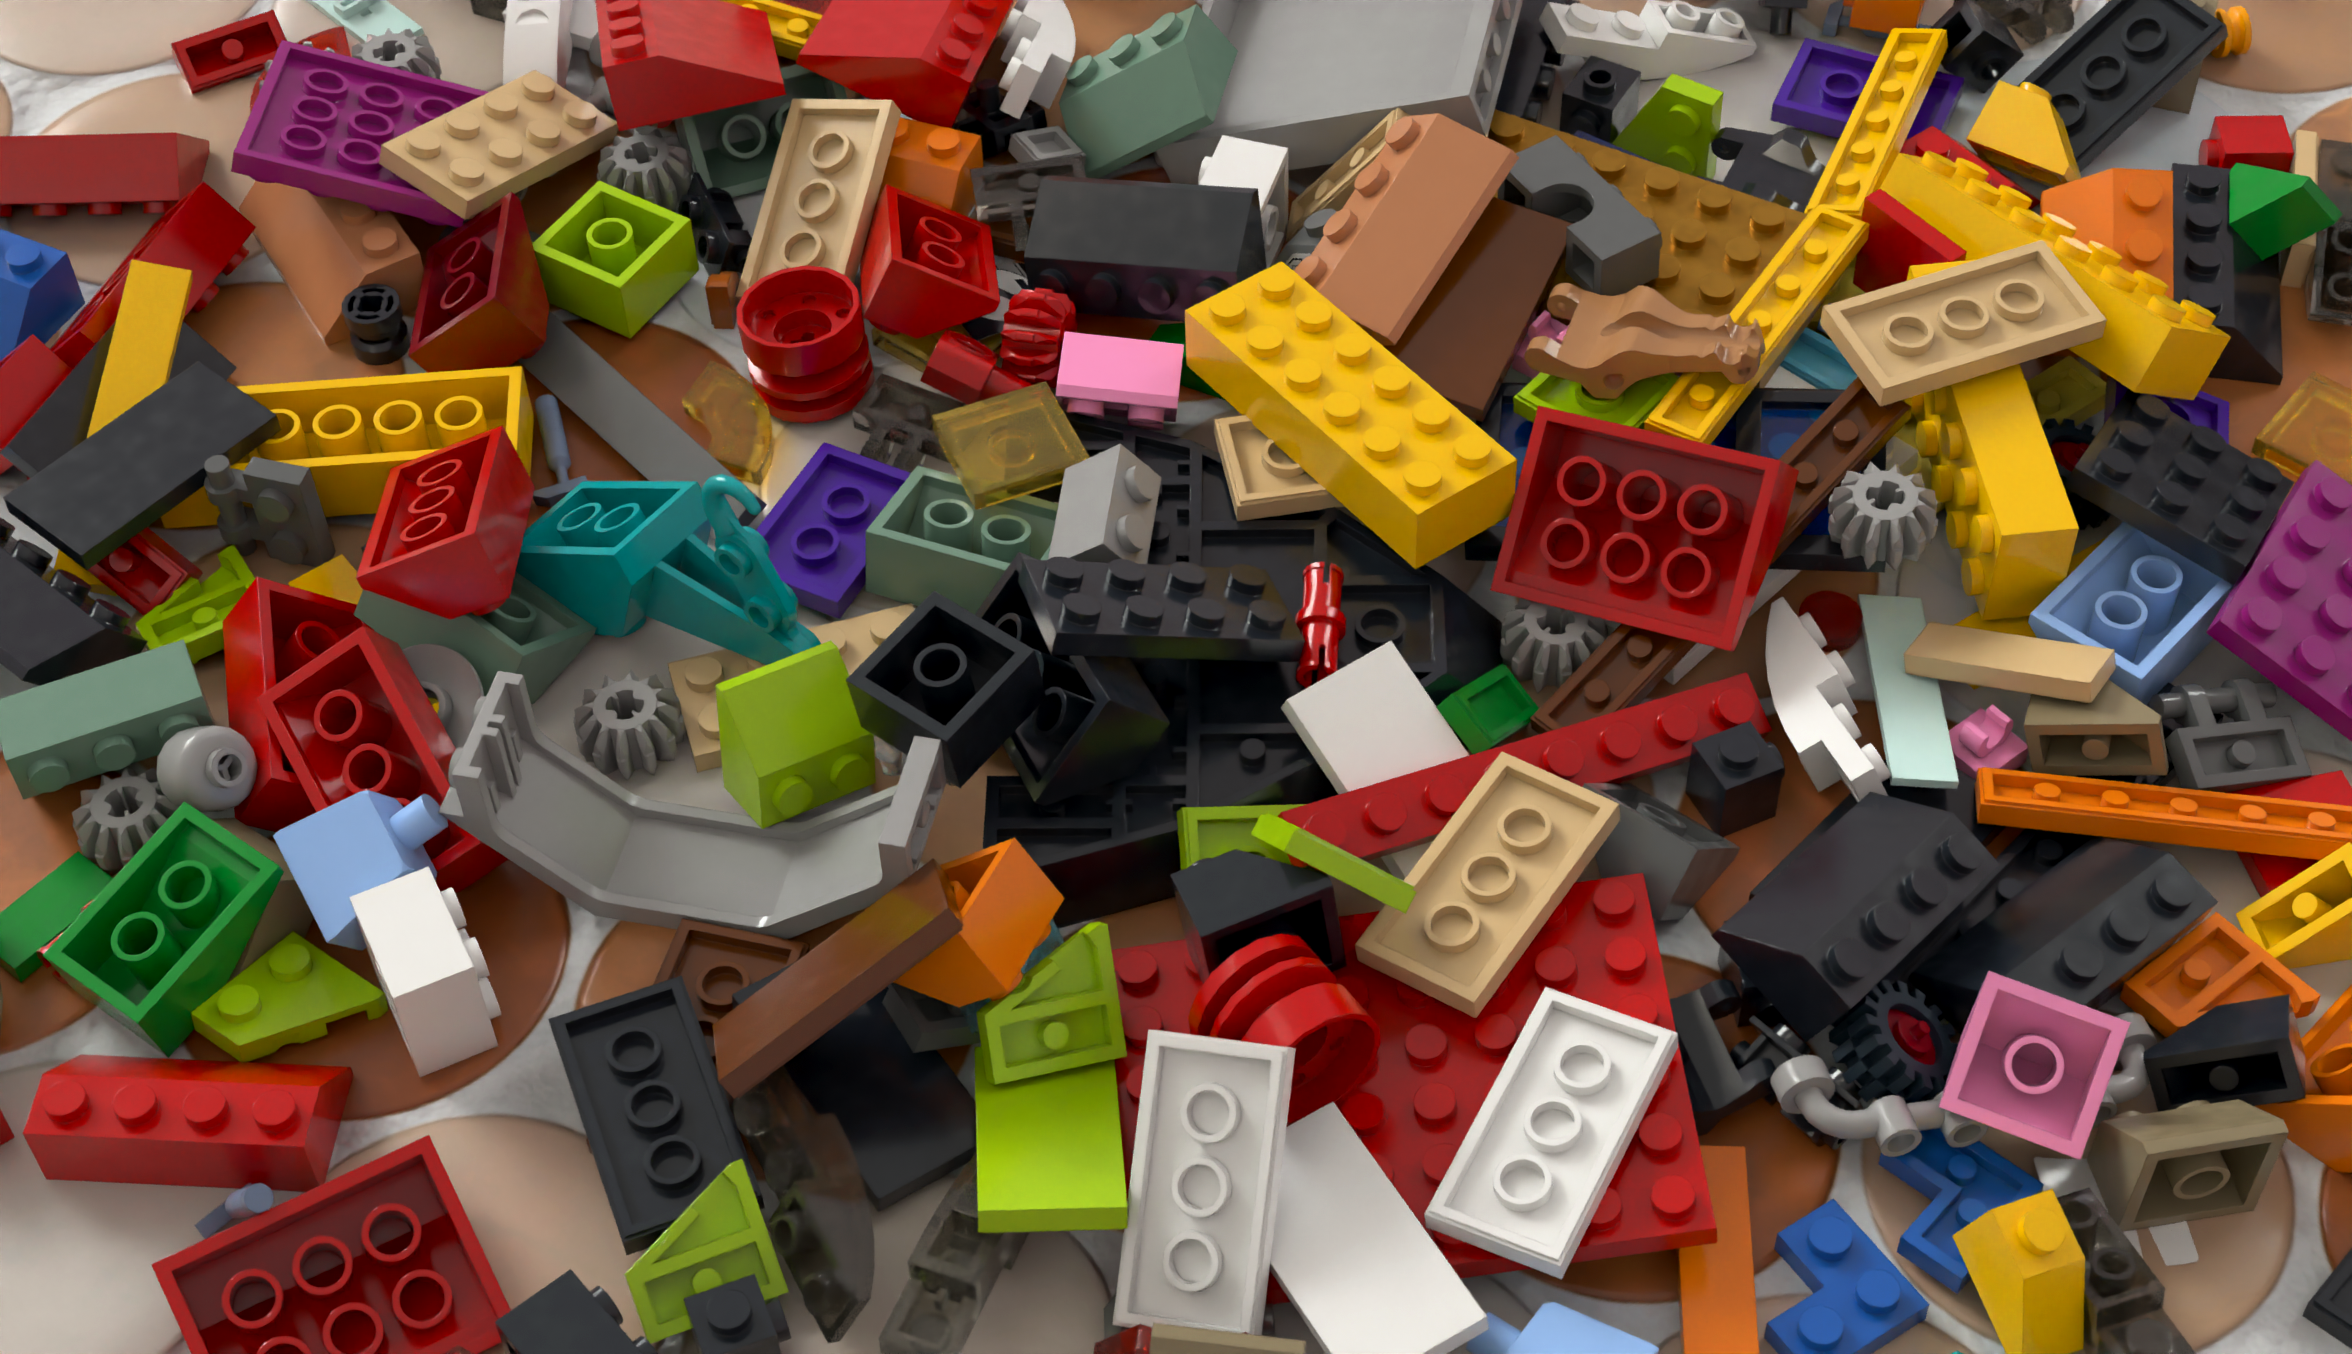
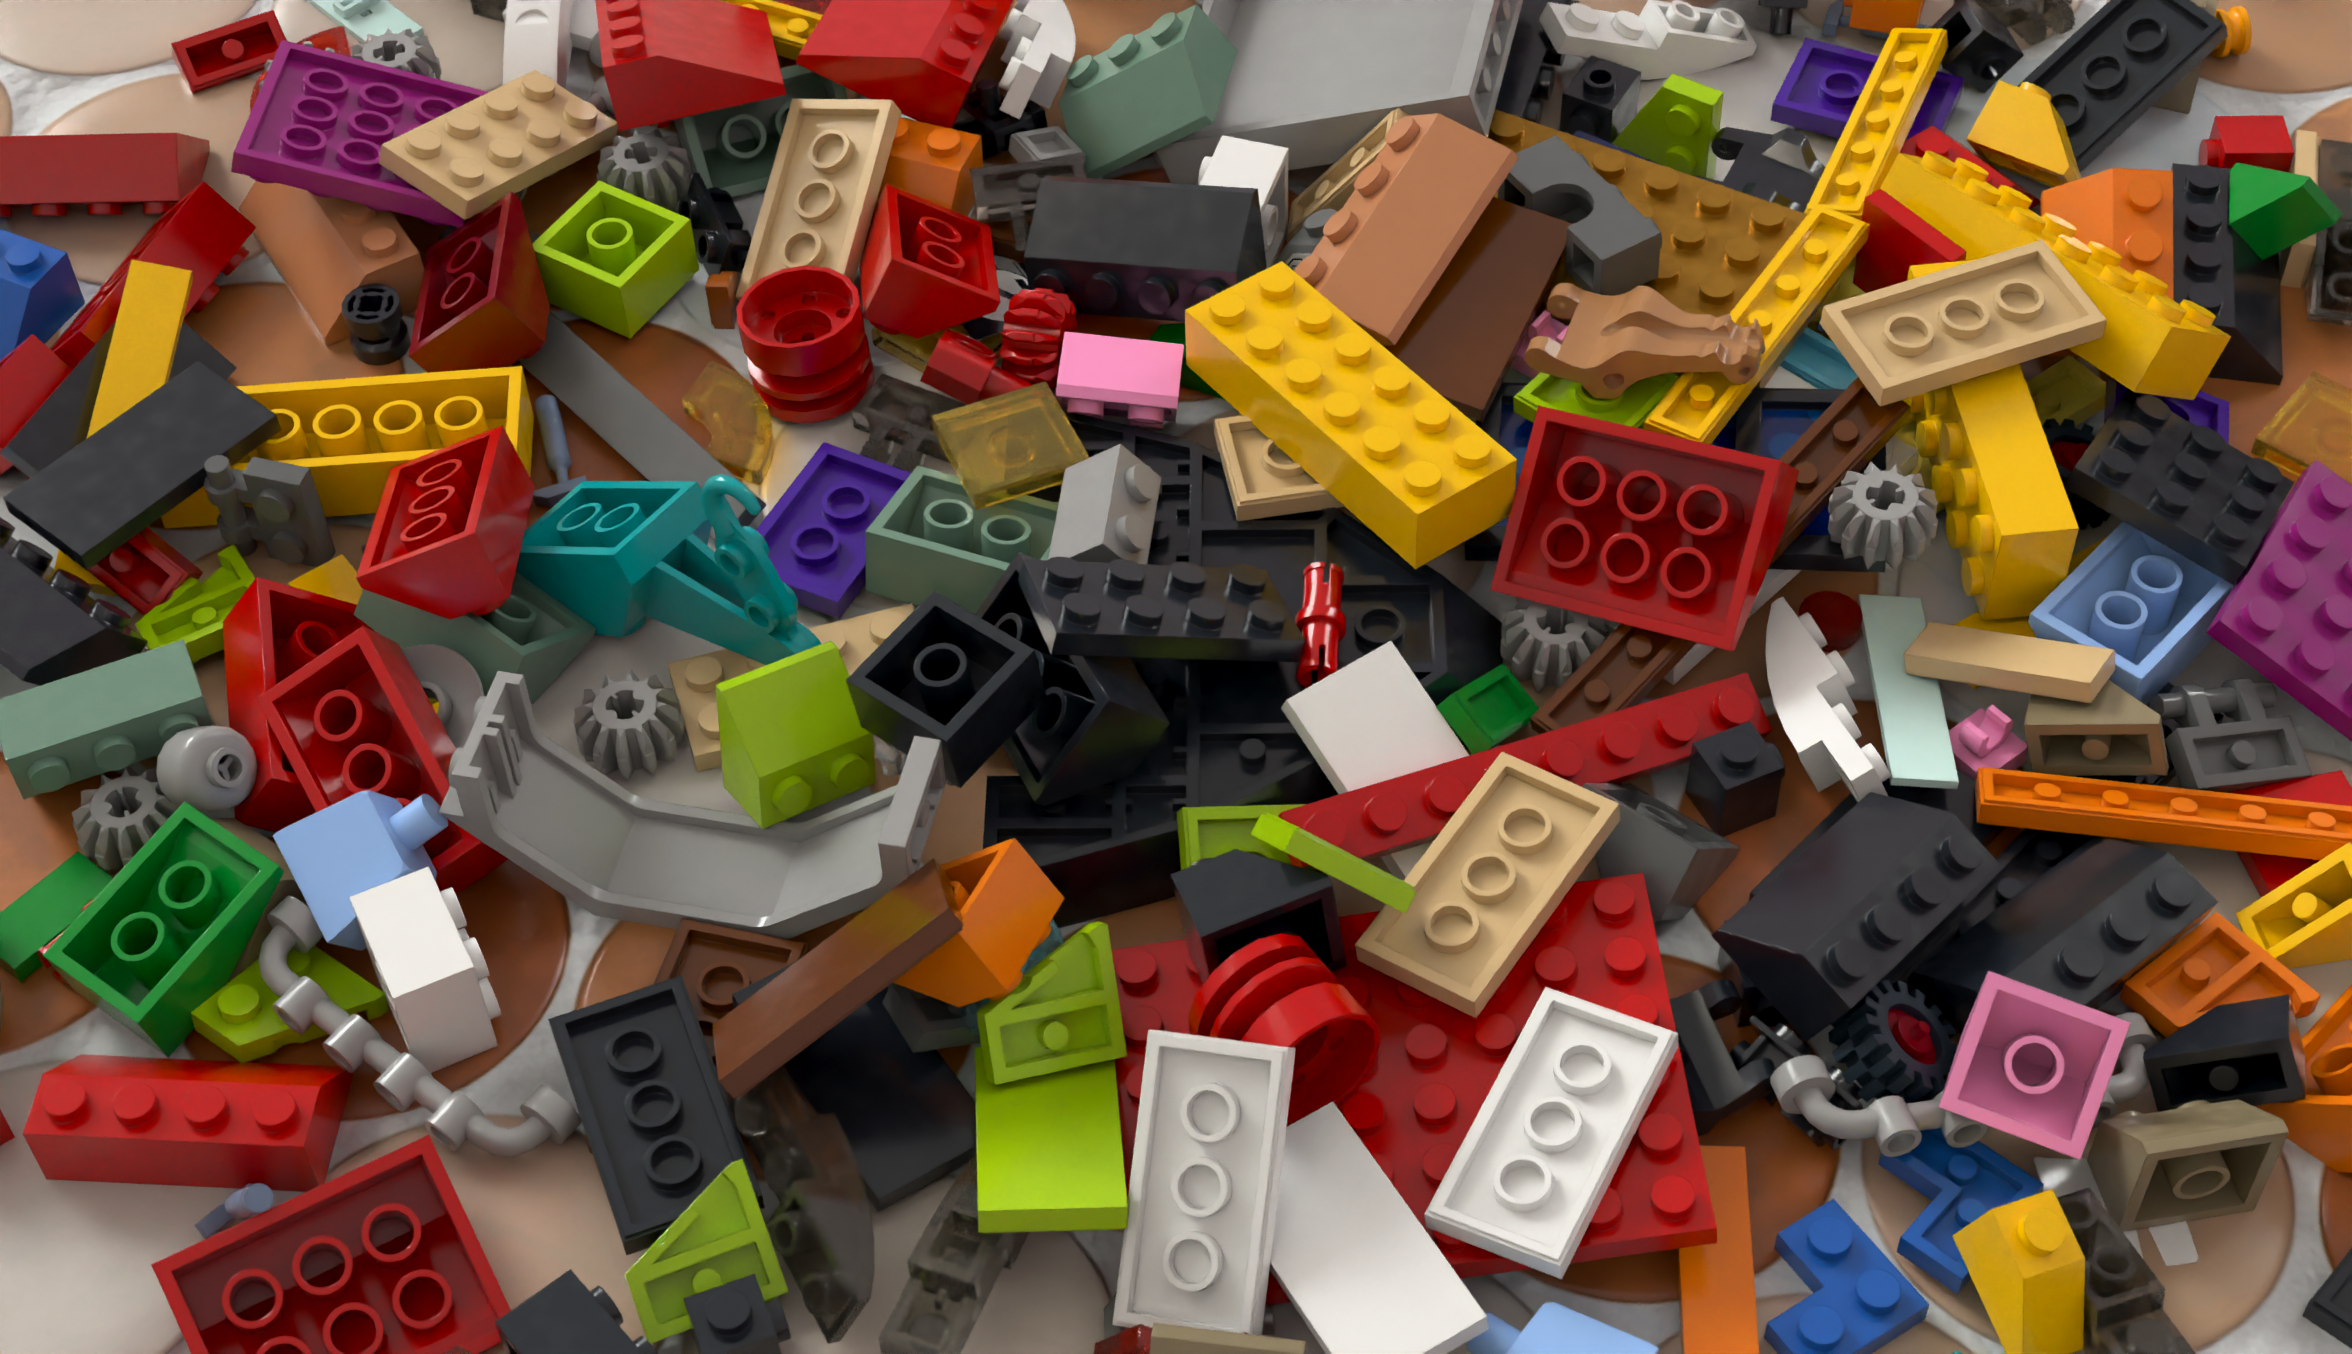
none -> light grey bar [258,895,581,1156]

